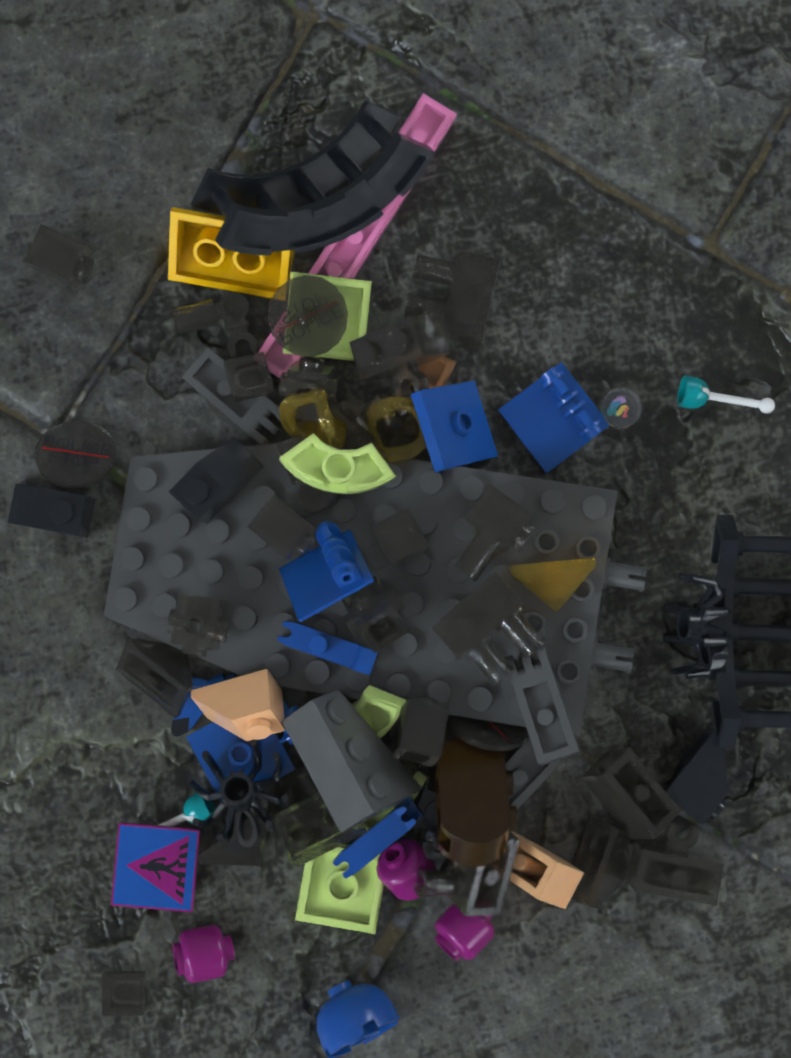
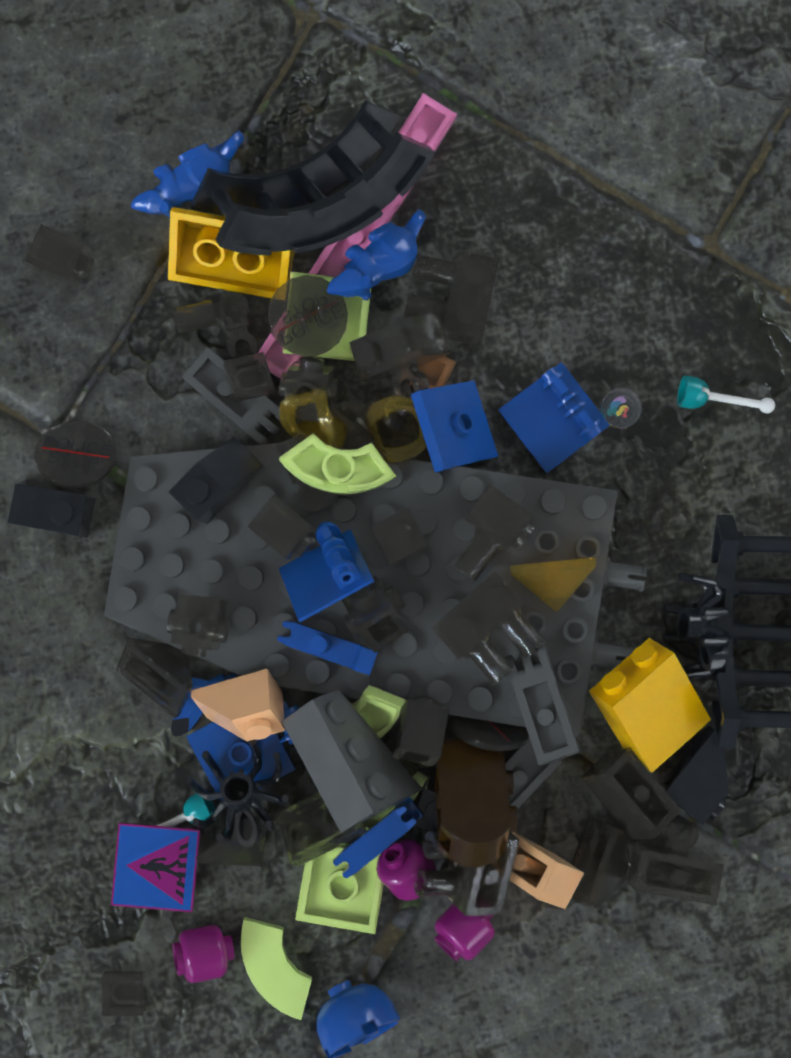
none -> blue animal [131,130,245,218]
none -> yellowish green tile [241,917,312,1020]
none -> blue animal [327,209,426,300]
none -> yellow brick [589,638,711,773]

